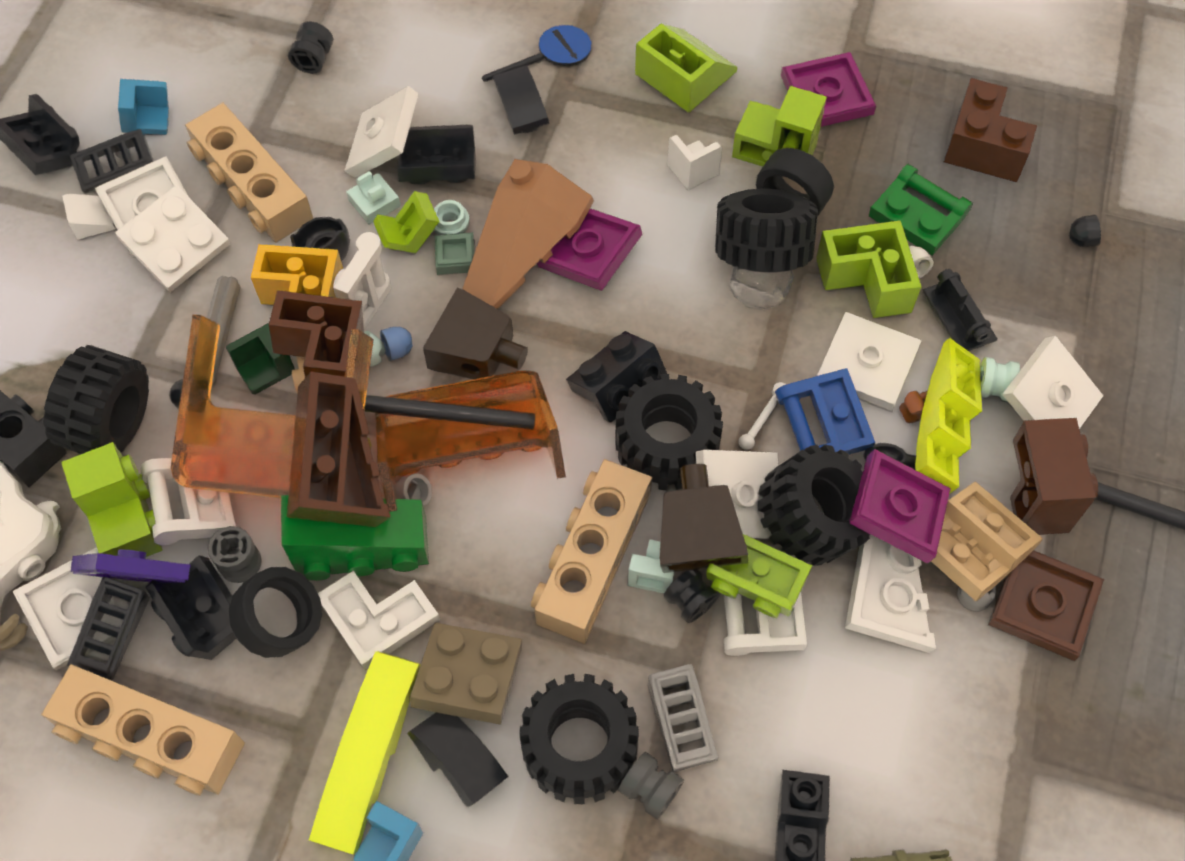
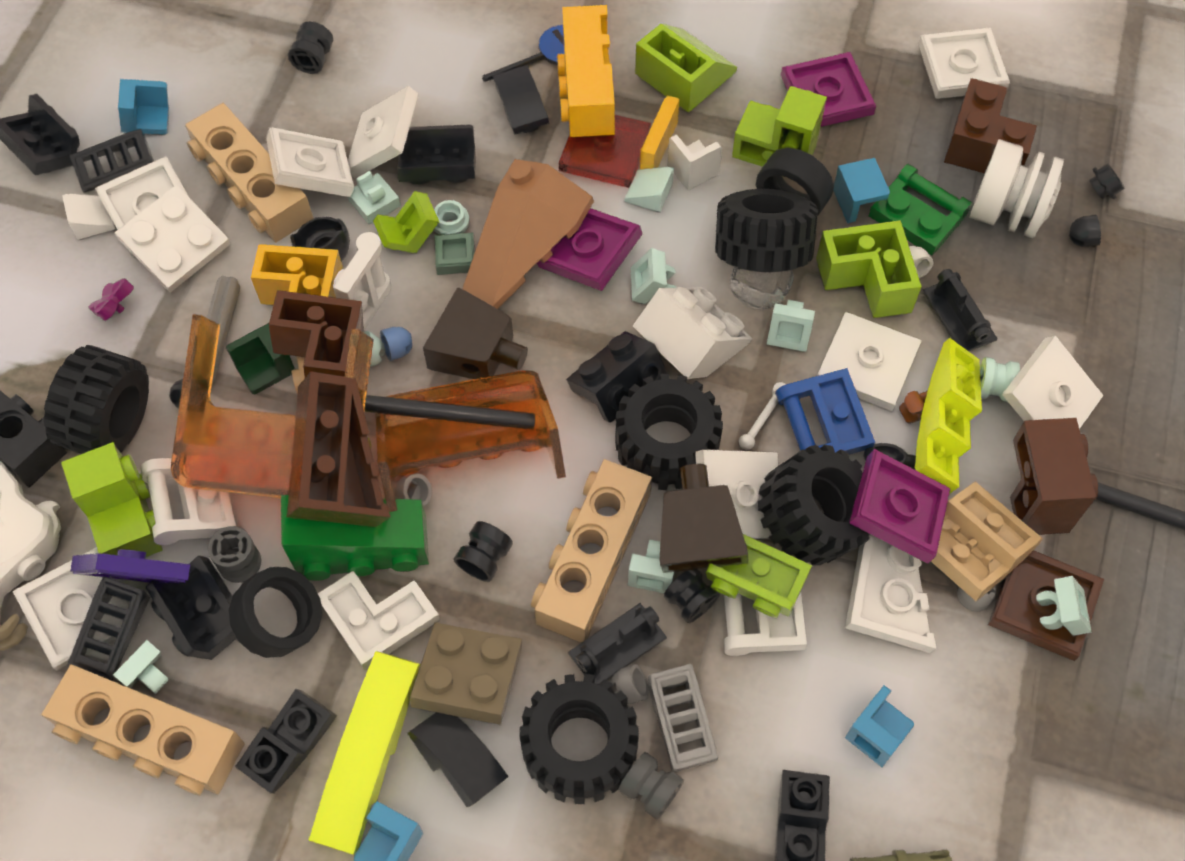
none -> magenta piece [88,278,134,321]
none -> light aqua tile [113,640,169,694]
none -> black slope [235,689,337,794]
none -> white plate [266,128,354,197]
none -> black wheel [453,521,513,582]
none -> yellow wedge [557,5,615,137]
none -> clear red plate [558,114,651,188]
none -> black hinge [568,603,667,685]
none -> light grey hinge [610,664,648,704]
none -> light aqua slope [625,167,674,212]
none -> light aqua tile [631,248,676,304]
none -> white slope [633,287,753,379]
none -> yellow tile [640,95,680,169]
none -> light aqua tile [767,300,815,352]
none -> dark azure panel [833,158,890,223]
none -> dark azure panel [845,685,914,767]
none -> white plate [918,28,1010,99]
none -> white wheel [969,139,1064,238]
none -> light aqua tile [1036,576,1092,636]
none -> black plate [1089,164,1125,199]

